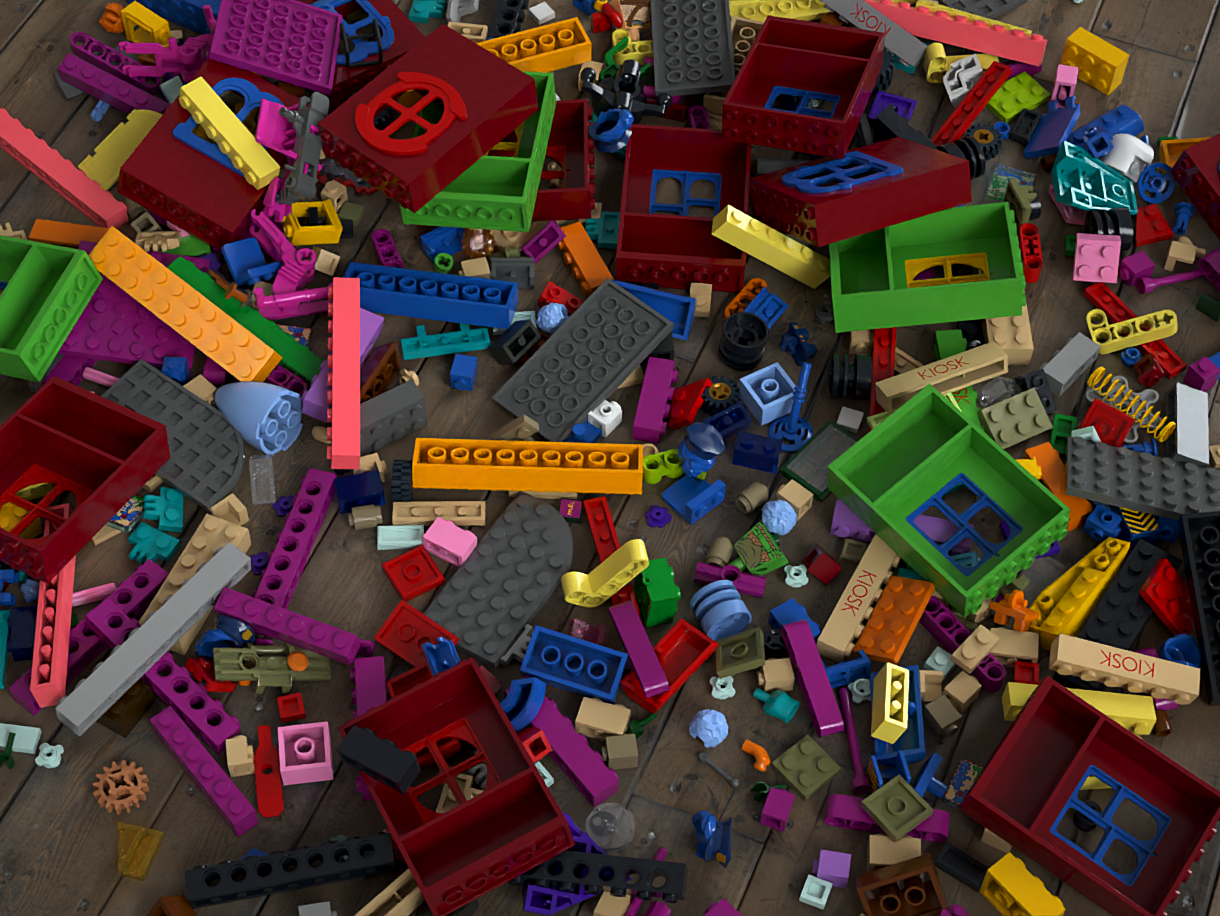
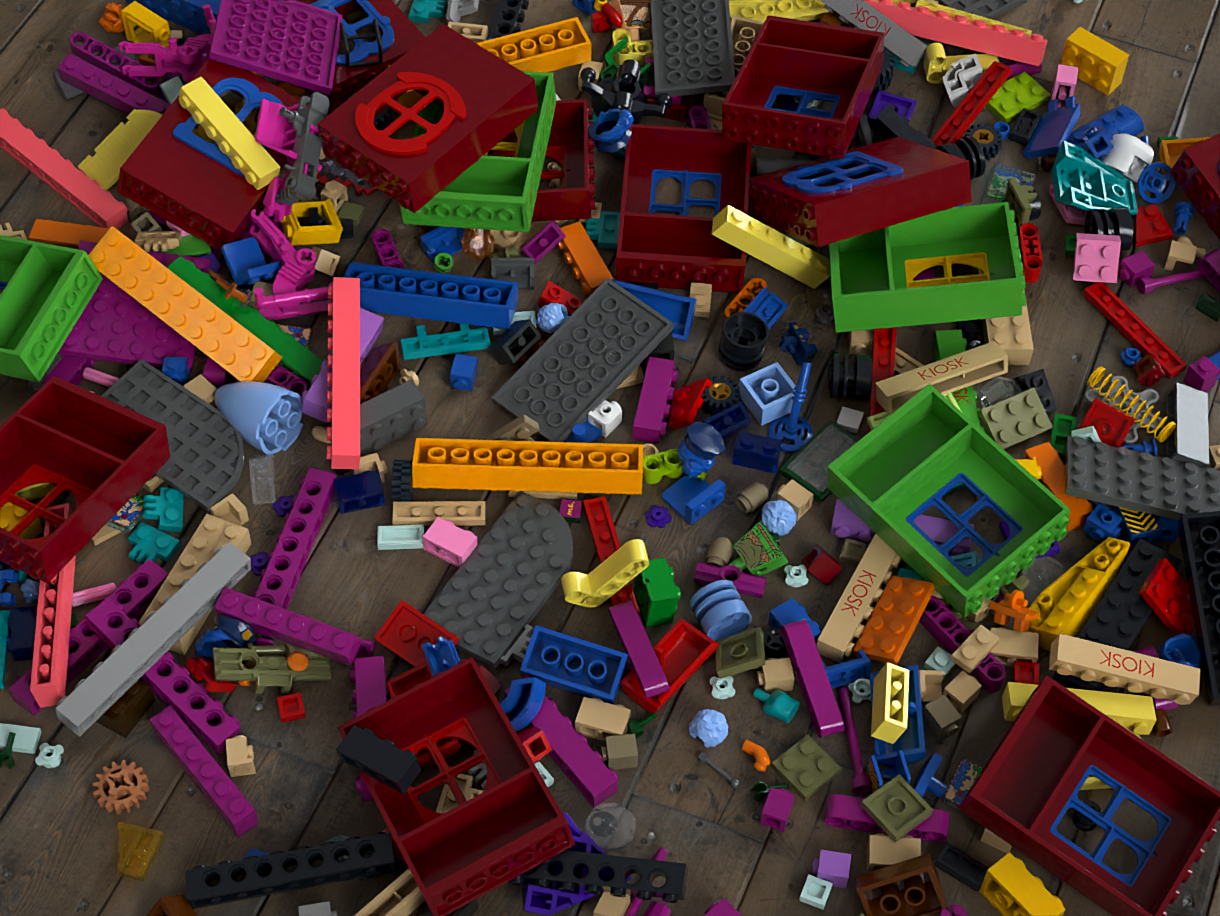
medium blue axle [90,100,110,122] -> none
red piece [254,725,284,818] -> none
bright pink brick [278,721,334,785] -> none
dark tan brick [348,504,382,530] -> none
red tile [381,544,445,602] -> none
tan brick [458,257,491,279] -> none
white tile [529,2,555,25] -> none
clear pink bracket [568,618,607,646] -> none
piece [692,810,732,868] -> none
light grey brick [1039,332,1101,397] -> none
light yellow beam [1086,309,1178,354] -> none

